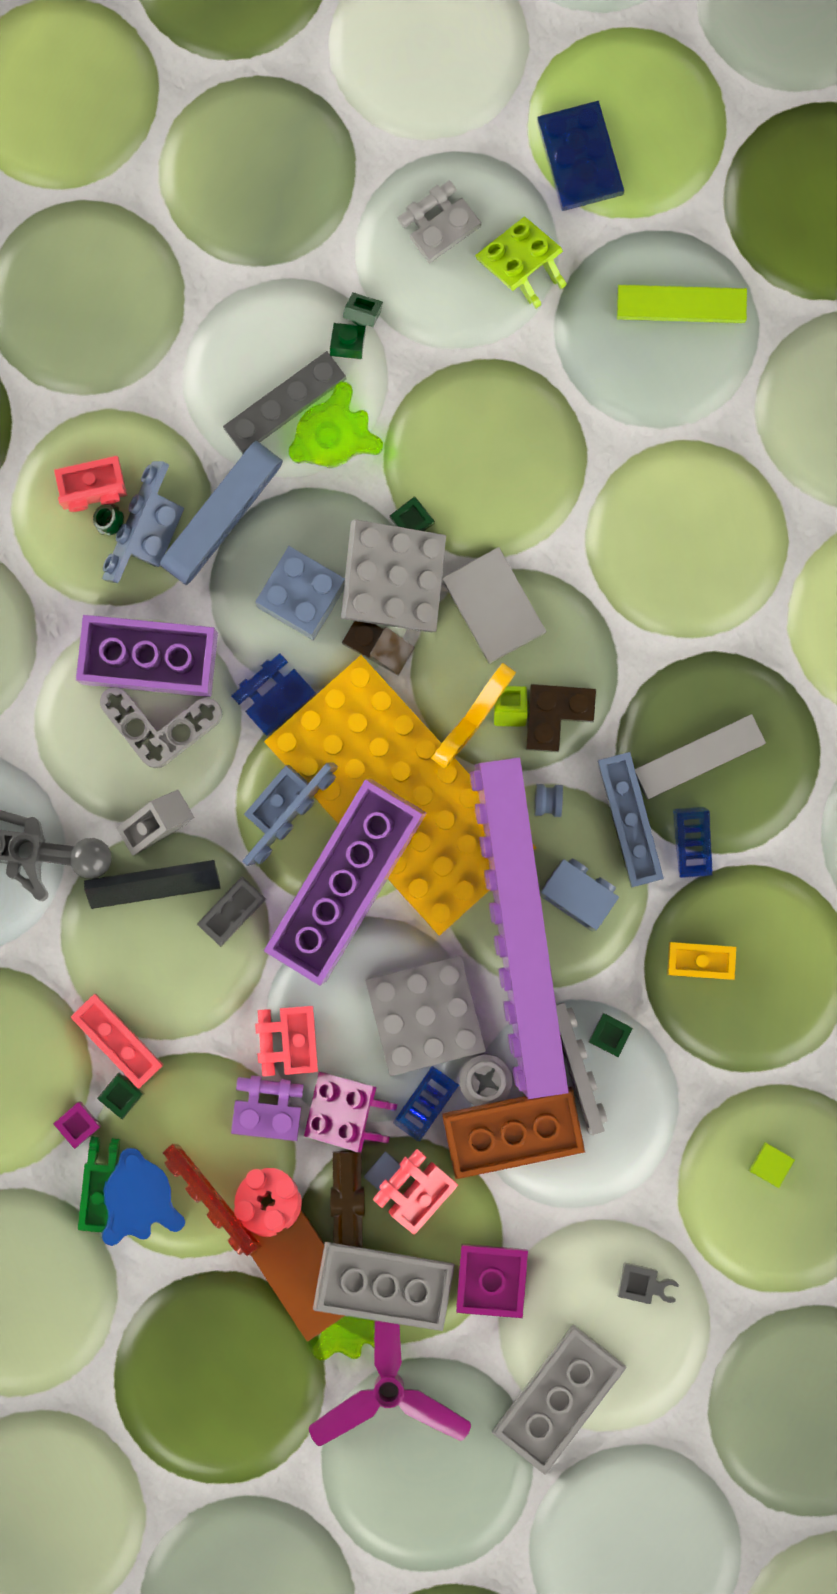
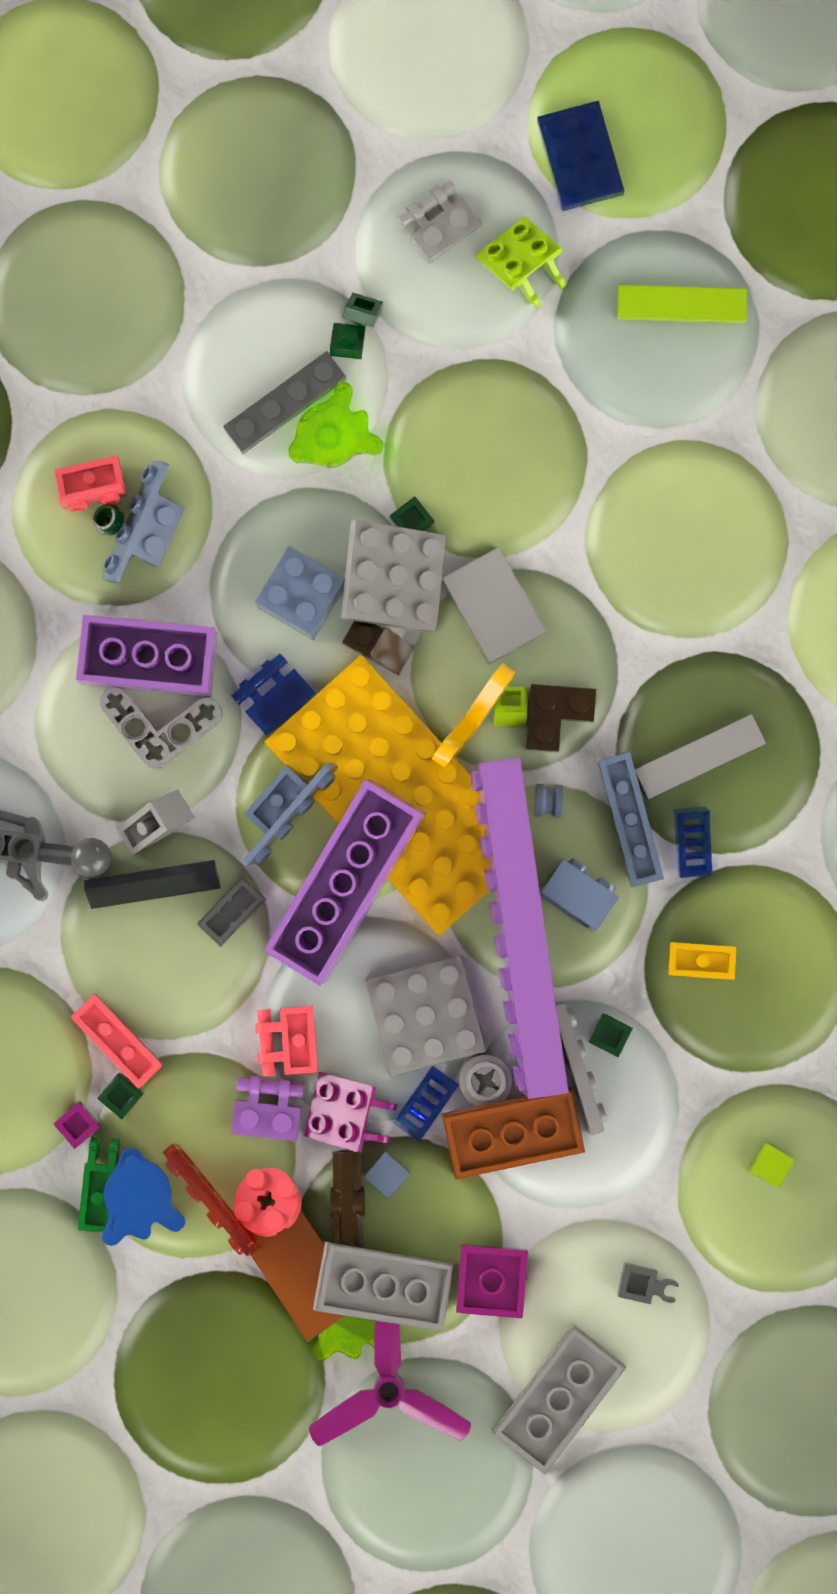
sand blue beam [160,441,283,585] -> none
coral plate [373,1149,458,1235] -> none

